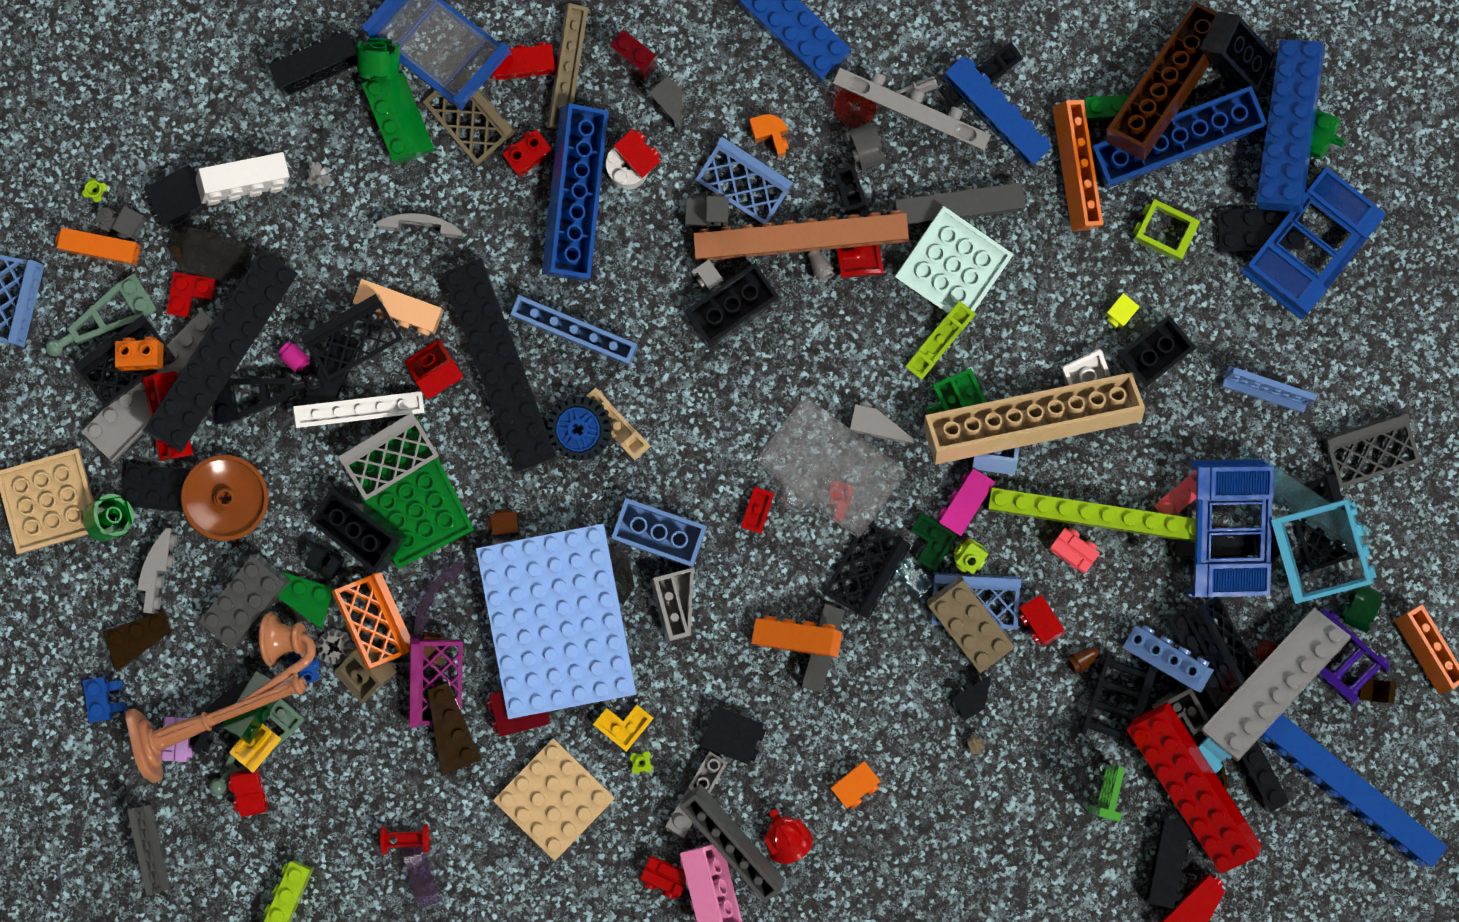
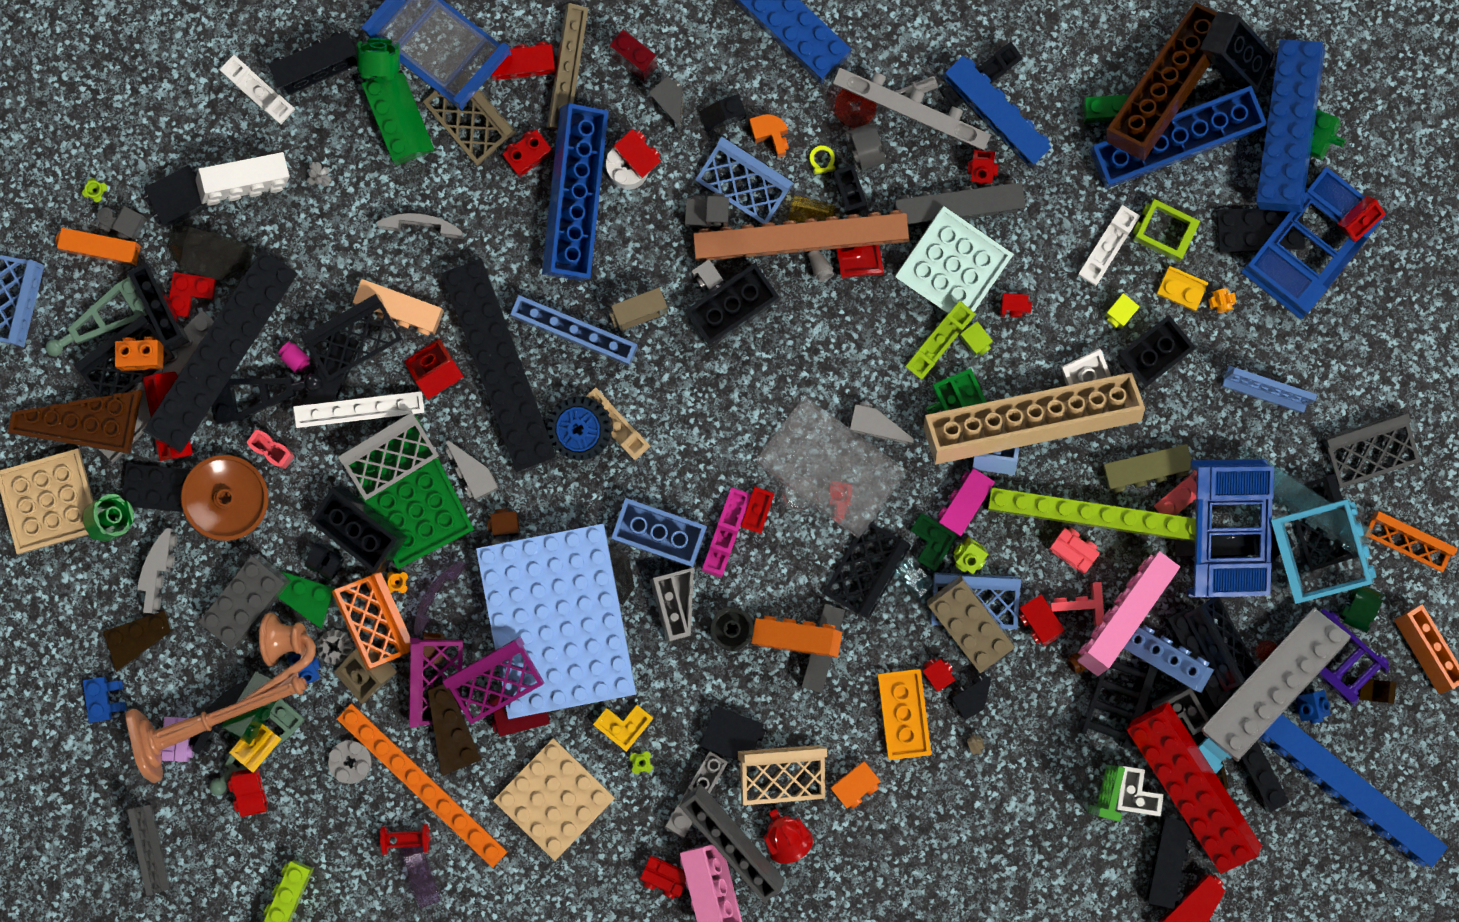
orange brick [1052,100,1103,231] -> none
none -> reddish brown wing [8,390,142,454]
none -> black brick [128,262,190,351]
none -> white slope [220,55,295,124]
none -> coral brick [247,430,294,469]
none -> light grey plate [328,740,372,784]
none -> orange plate [337,703,508,868]
none -> light orange plate [387,571,408,593]
none -> magenta fence [442,637,545,724]
none -> light grey slope [445,441,499,501]
none -> dark tan window [609,287,668,331]
none -> black slope [699,94,746,132]
none -> dark pink slope [702,487,751,578]
none -> pearl dark grey brick [710,608,754,651]
none -> tan fence [738,745,827,805]
none -> clear yellow slope [788,195,835,223]
none -> neon yellow piece [810,146,836,175]
none -> light orange plate [878,669,931,760]
none -> red brick [922,658,955,692]
none -> lime brick [959,321,993,357]
none -> red brick [968,150,999,185]
none -> red brick [1000,293,1032,318]
none -> coral bracket [1049,582,1105,626]
none -> bright pink brick [1077,551,1180,676]
none -> white slope [1078,205,1140,286]
none -> olive brick [1101,444,1193,493]
none -> white brick [1115,766,1163,816]
none -> yellow plate [1156,266,1208,312]
none -> light orange gear [1208,288,1237,313]
none -> blue brick [1296,690,1331,724]
none -> red slope [1337,196,1386,243]
none -> orange fence [1364,511,1458,573]

